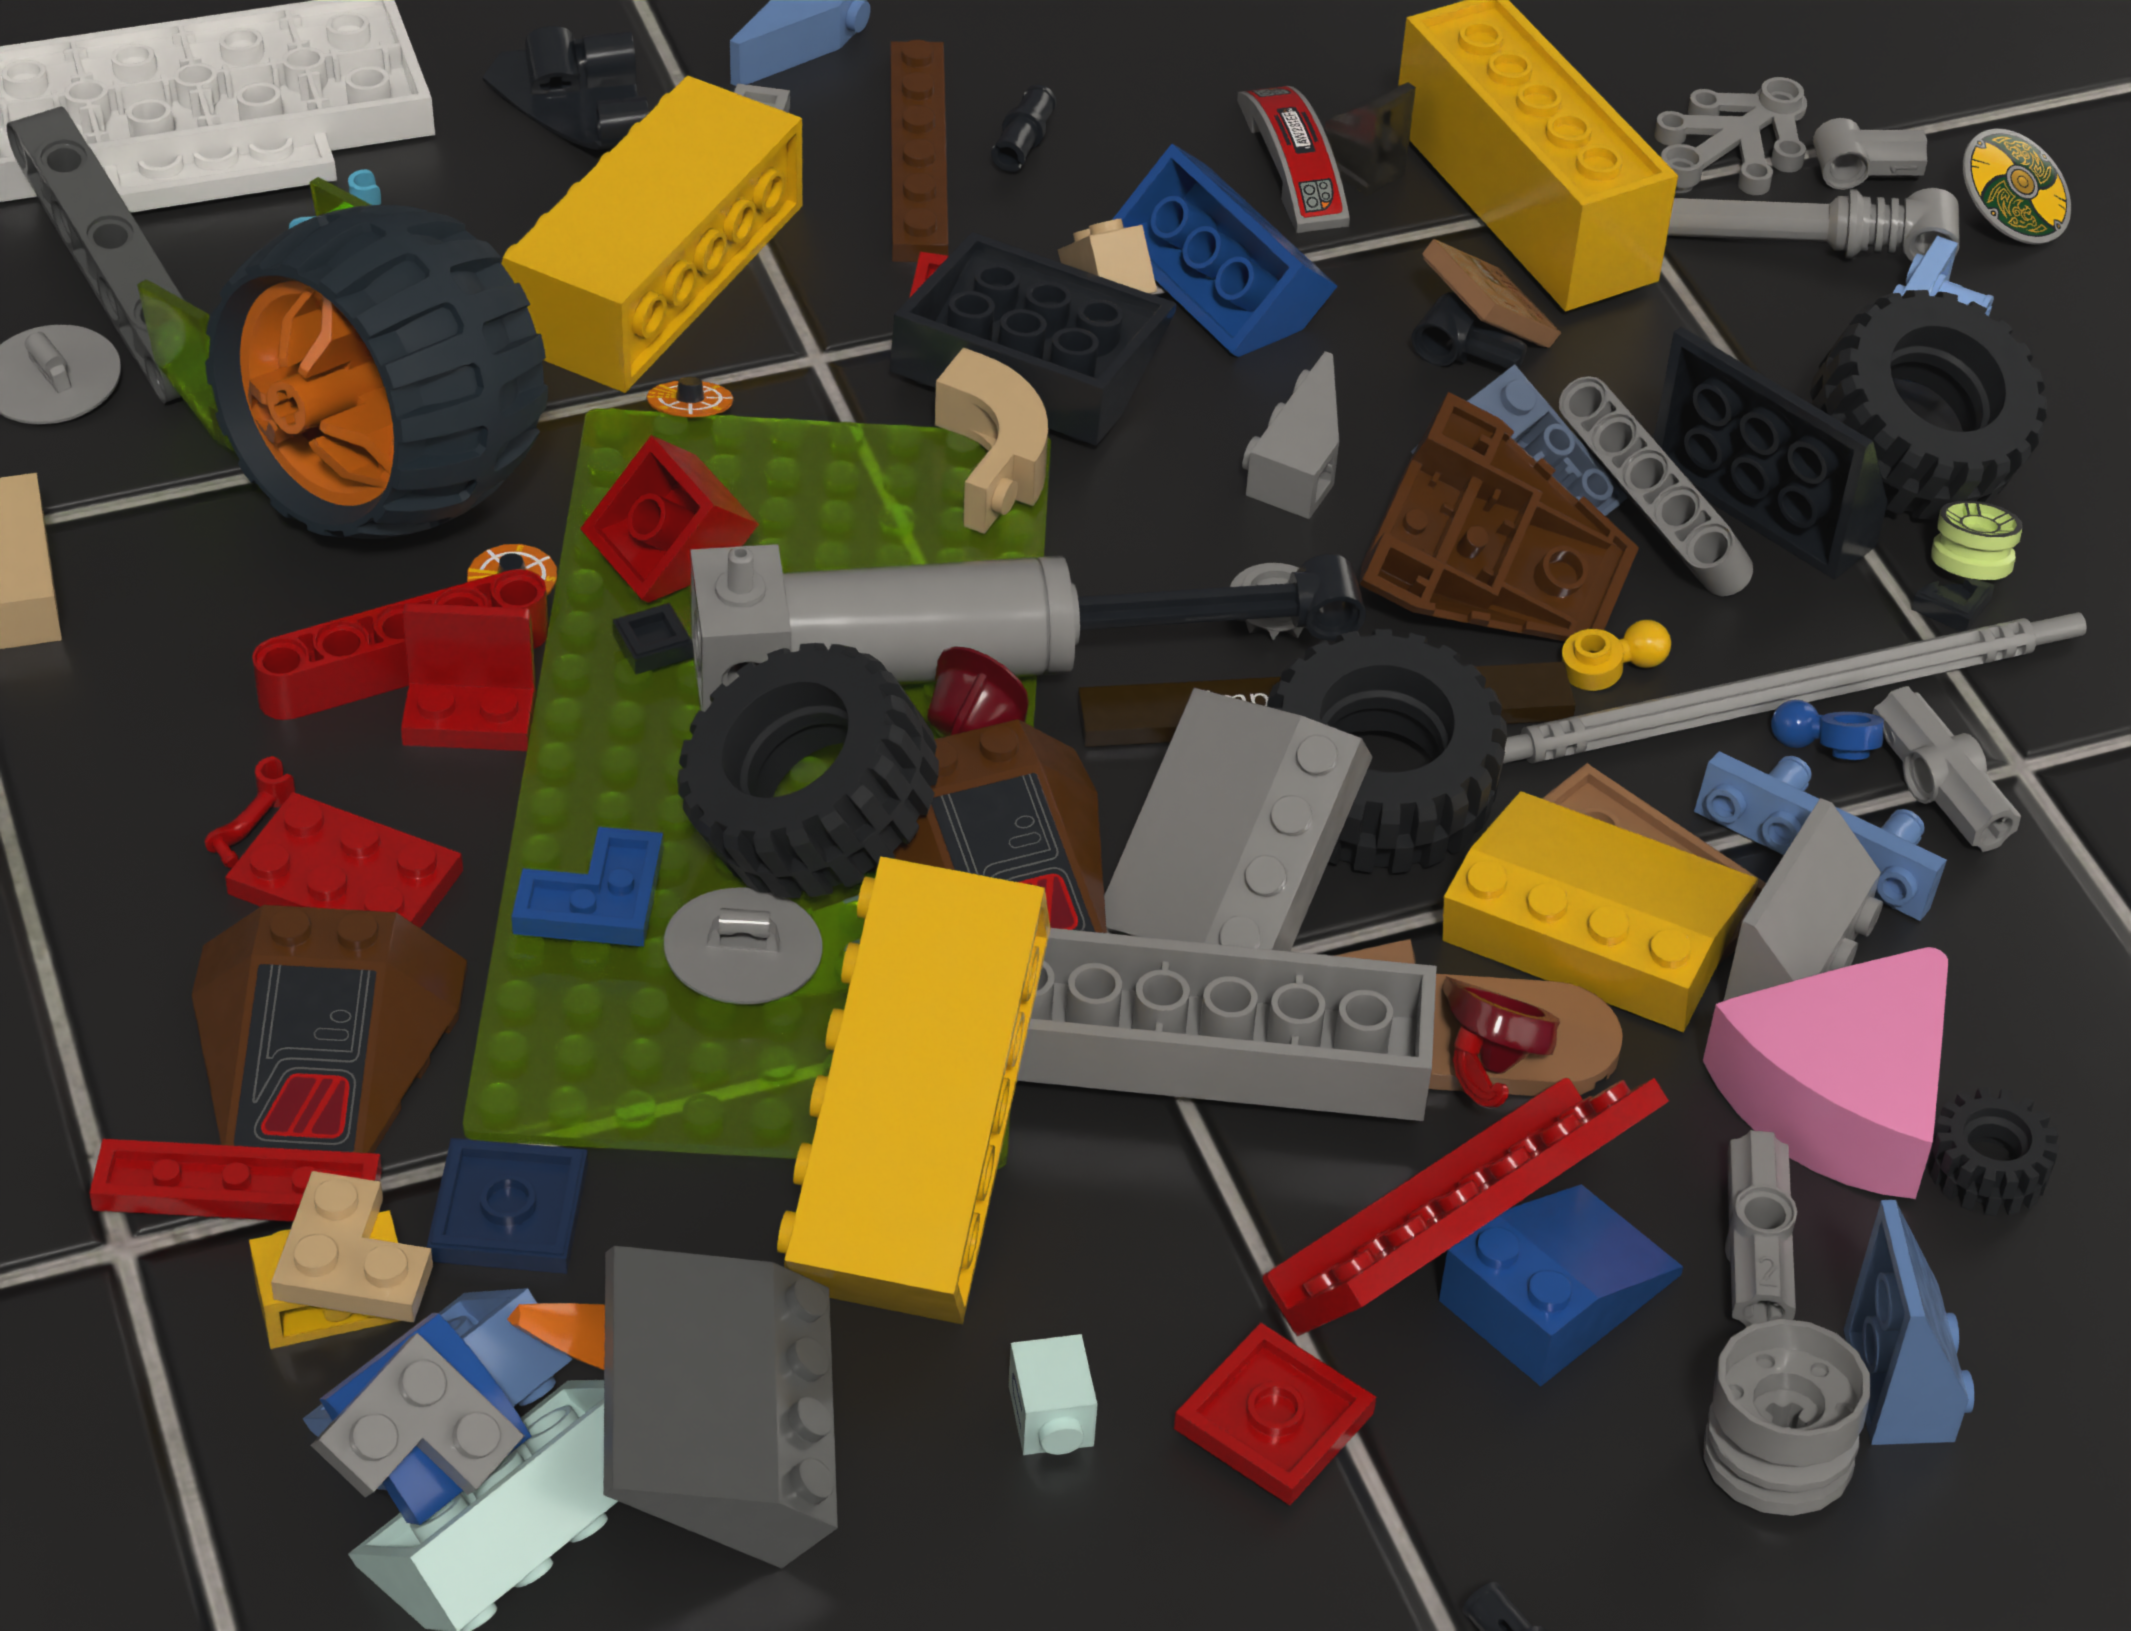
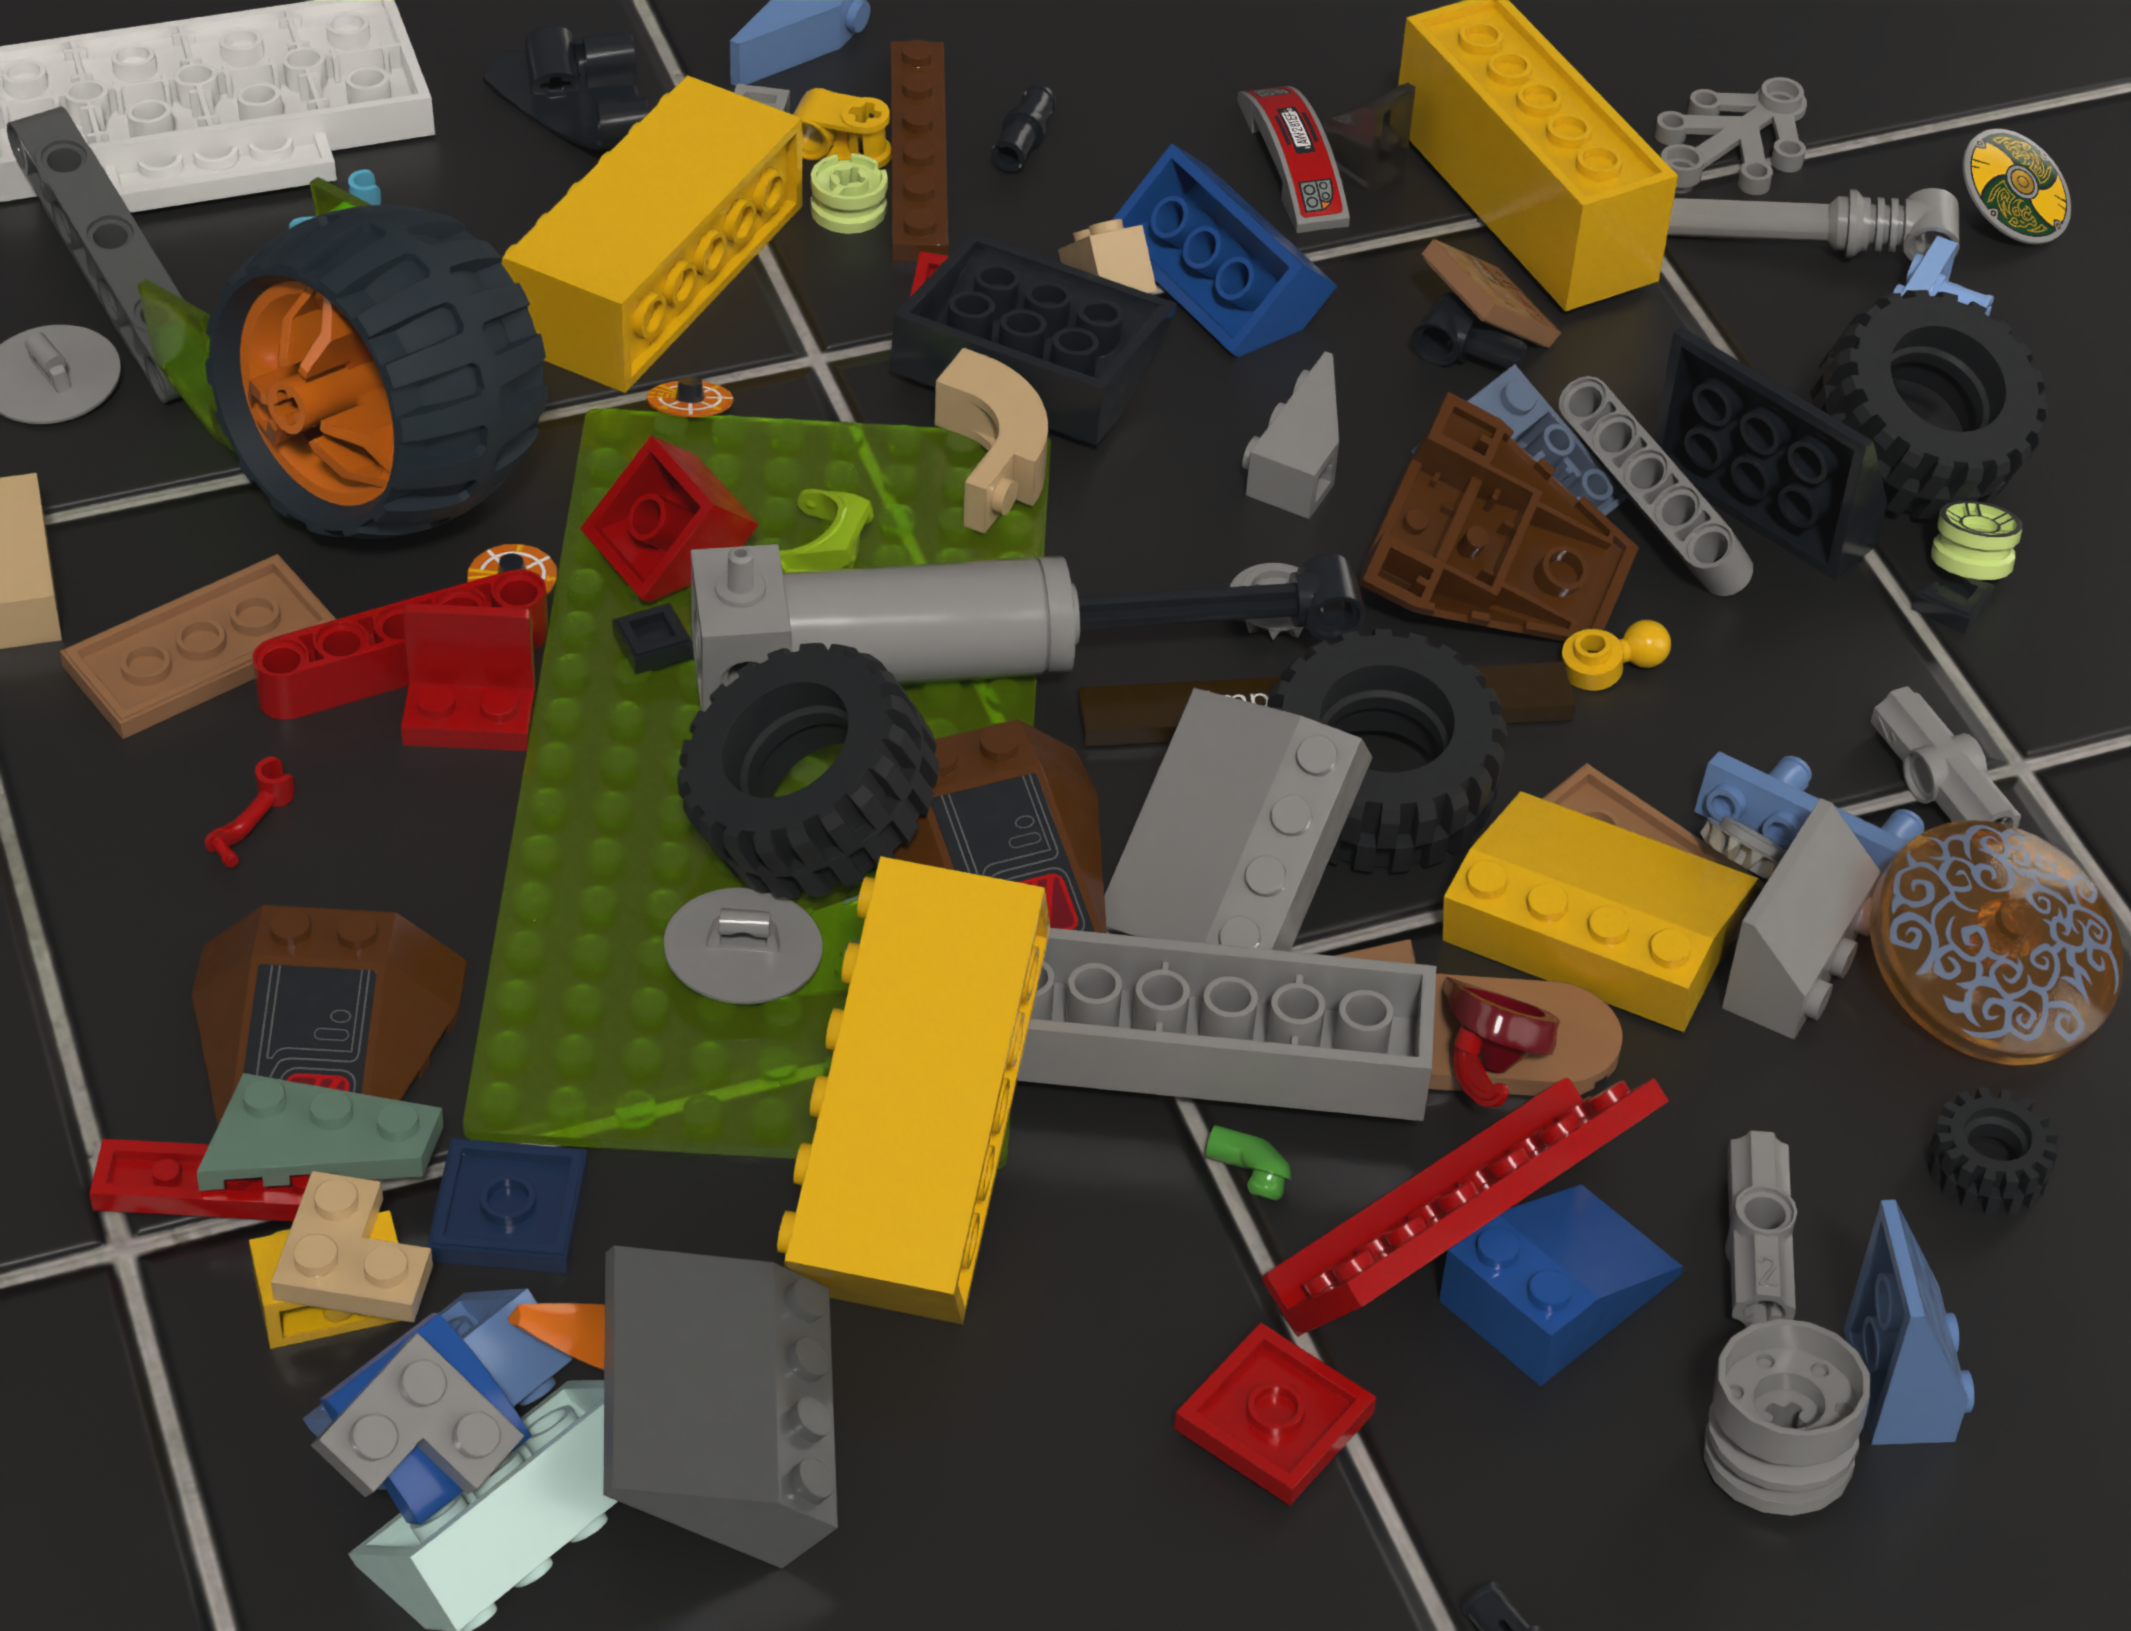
red plate [225,792,463,929] -> none
blue plate [511,827,664,947] -> none
dark red piece [926,646,1029,737] -> none
light aqua brick [1009,1334,1097,1455] -> none
light grey axle [1503,612,2087,764] -> none
bright pink piece [1703,947,1948,1199] -> none
blue plate [1771,699,1884,760] -> none
light grey piece [1813,118,1927,190] -> none
none -> medium nougat tile [60,554,336,739]
none -> sand green wing [197,1073,444,1191]
none -> lime helmet [779,489,874,573]
none -> yellow piece [793,88,891,169]
none -> yellowish green wheel [810,153,888,234]
none -> bright green arm [1205,1125,1291,1201]
none -> light grey gear [1700,815,1787,880]
none -> clear orange dish [1869,820,2124,1065]

